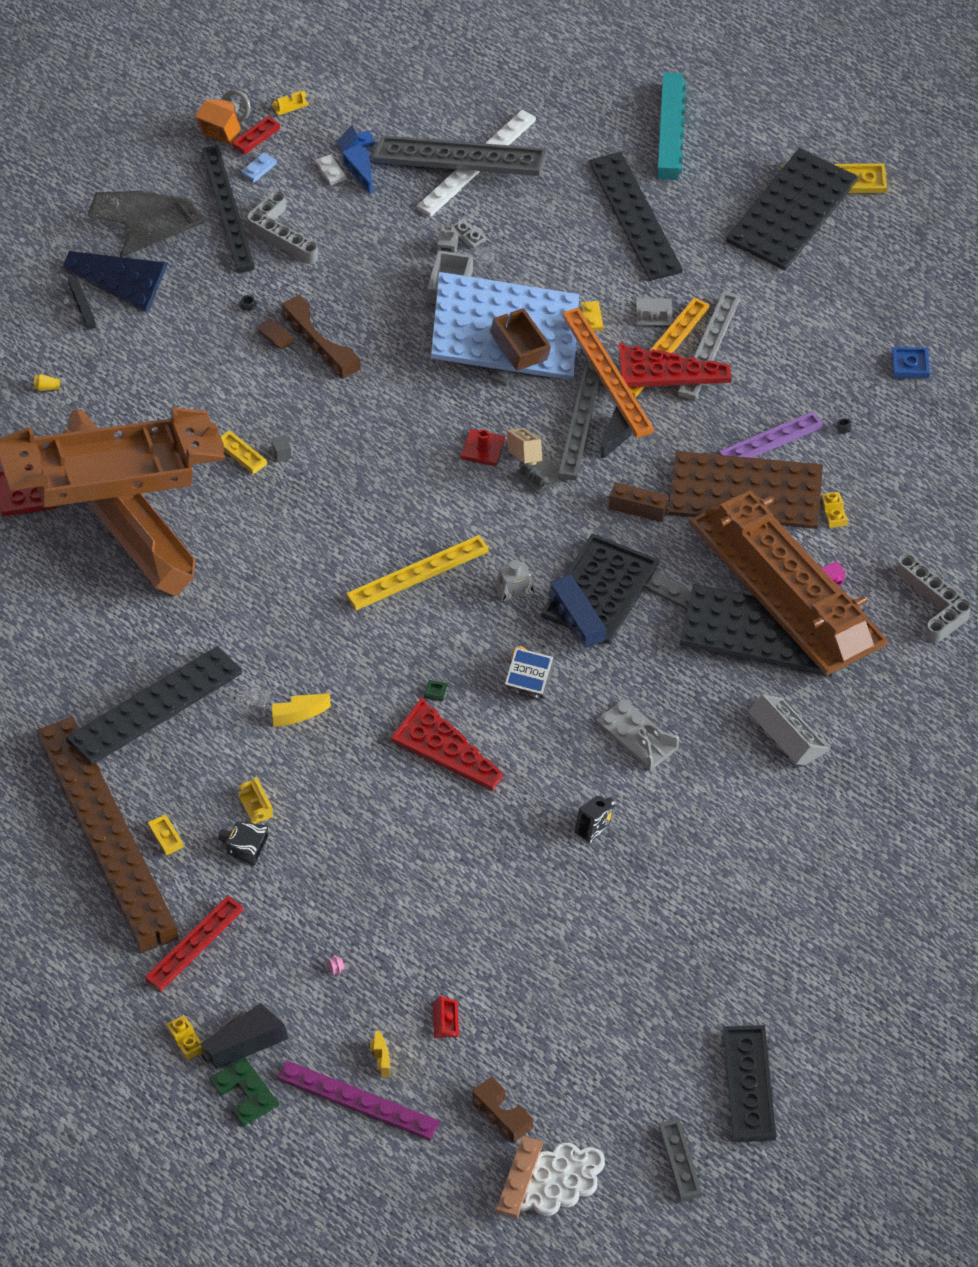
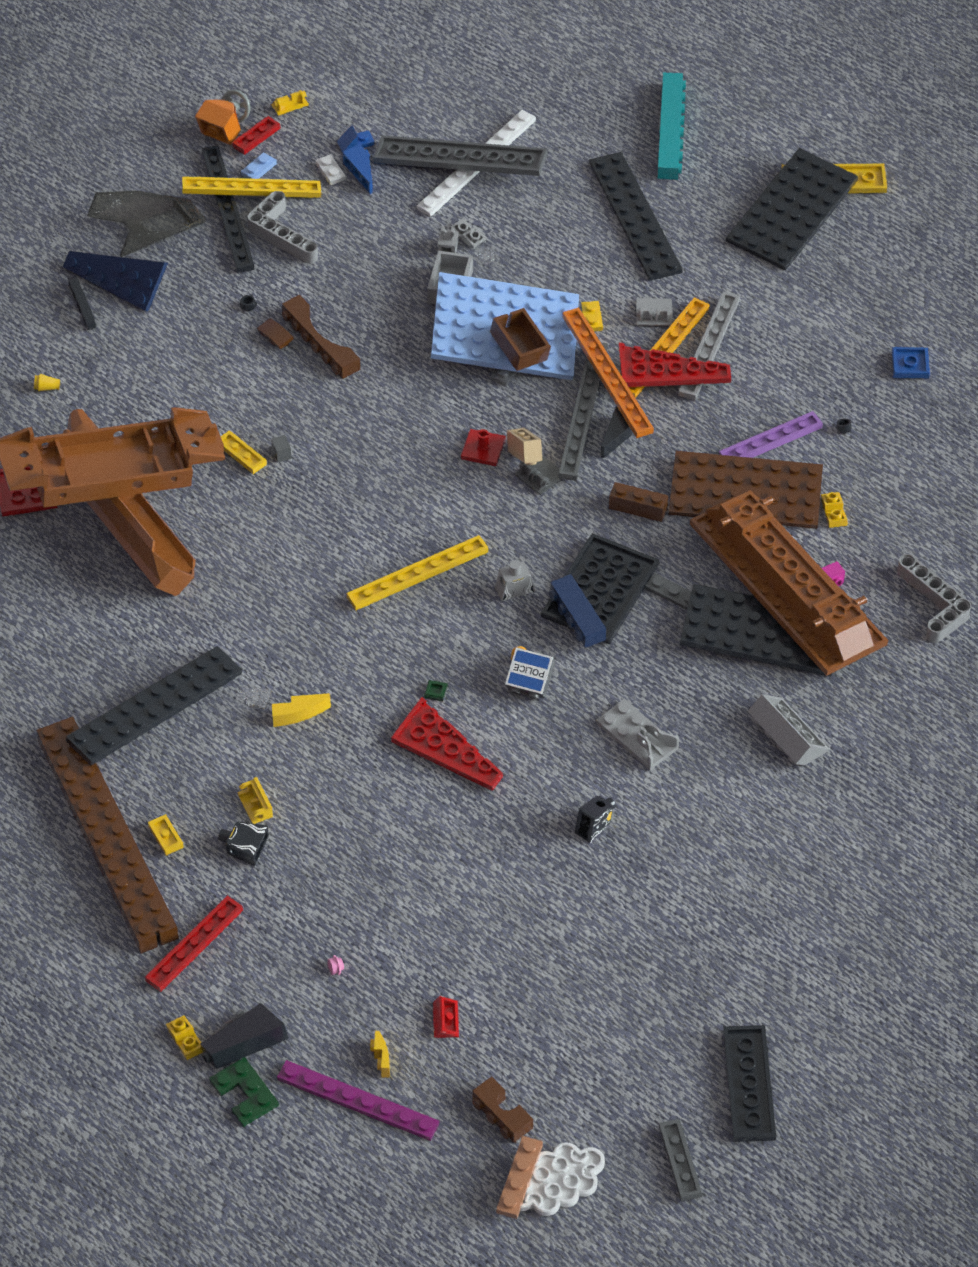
none -> yellow plate [182,176,321,198]

